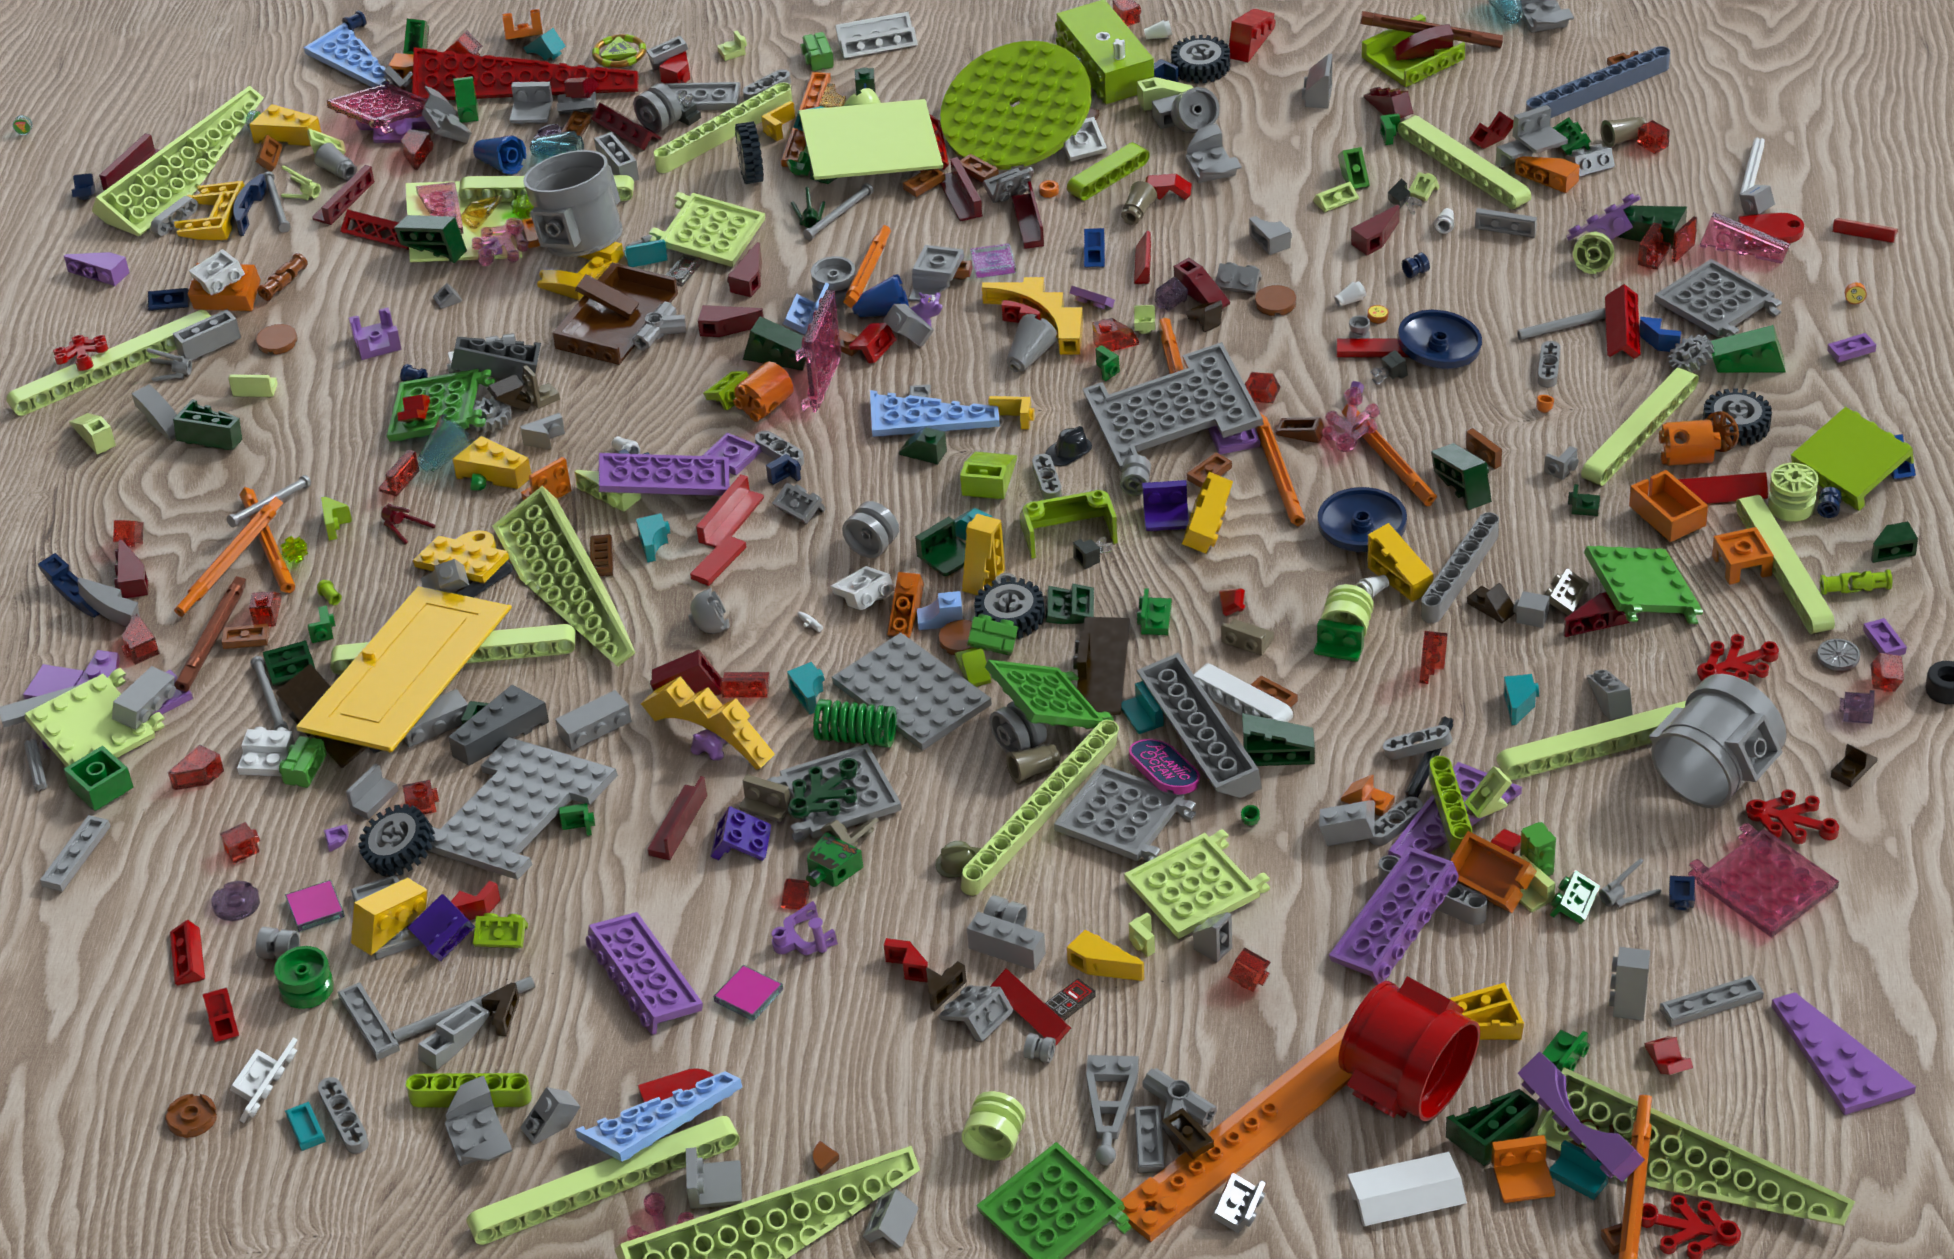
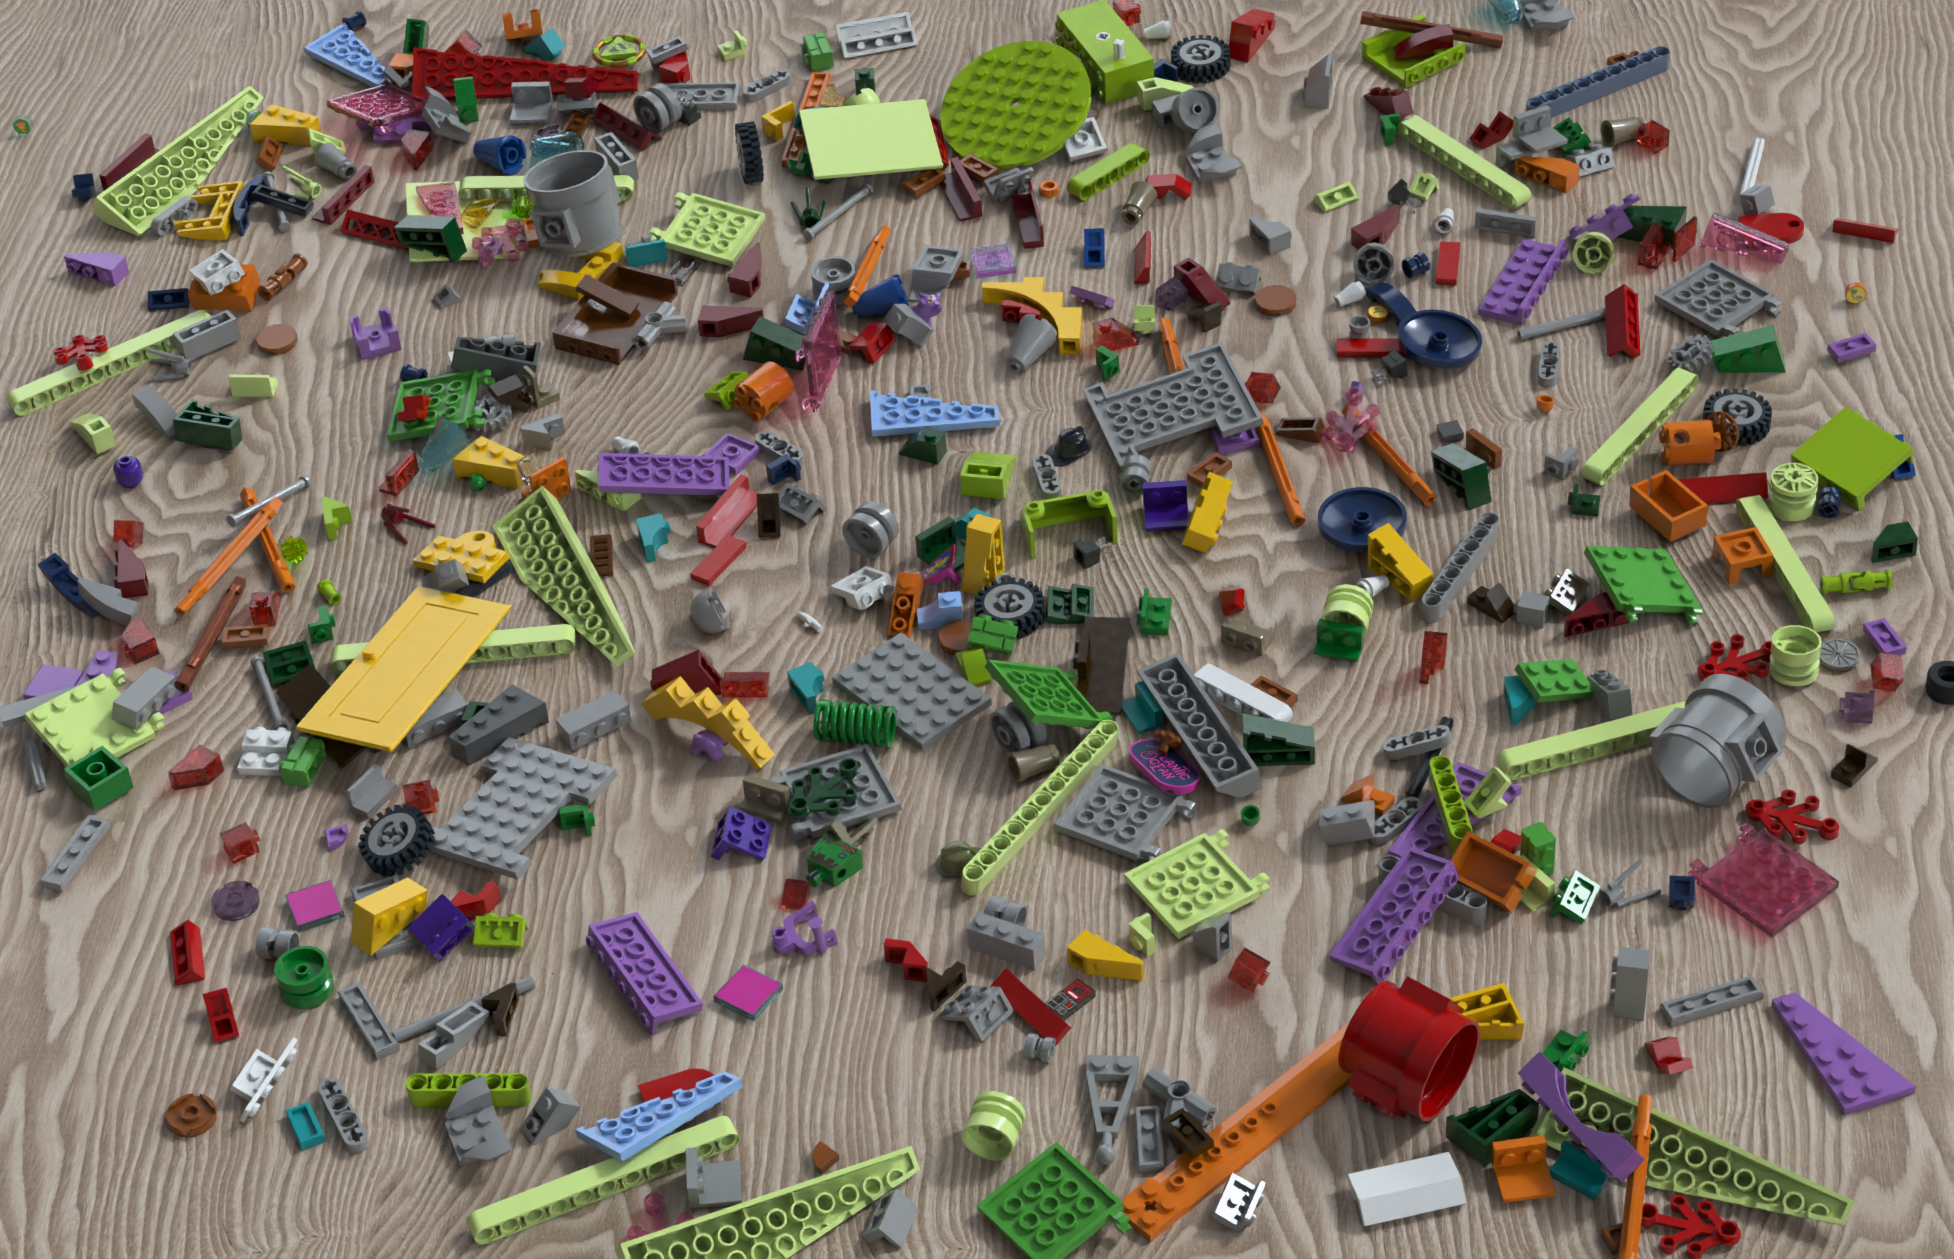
dark red panel [647,776,707,860] -> none
yellowish green beam [654,82,793,173] -> none
yellow bracket [988,396,1035,429] -> none
bright green slope [1338,147,1370,189] -> none
blue slope [1639,317,1681,352] -> none
none -> dark purple head [113,456,143,488]
none -> black tile [251,184,314,217]
none -> clear panel [515,453,543,485]
none -> dark brown slope [756,493,781,538]
none -> shield [920,544,962,585]
none -> dark orange plant [1154,730,1183,755]
none -> light grey cylinder [1353,242,1395,285]
none -> dark blue slope [1365,282,1417,327]
none -> red tile [1436,241,1461,285]
none -> dark grey tile [1436,420,1464,443]
none -> medium lavender bracket [1478,239,1568,326]
none -> bright green plate [1514,659,1596,703]
none -> yellowish green wheel [1769,625,1822,686]

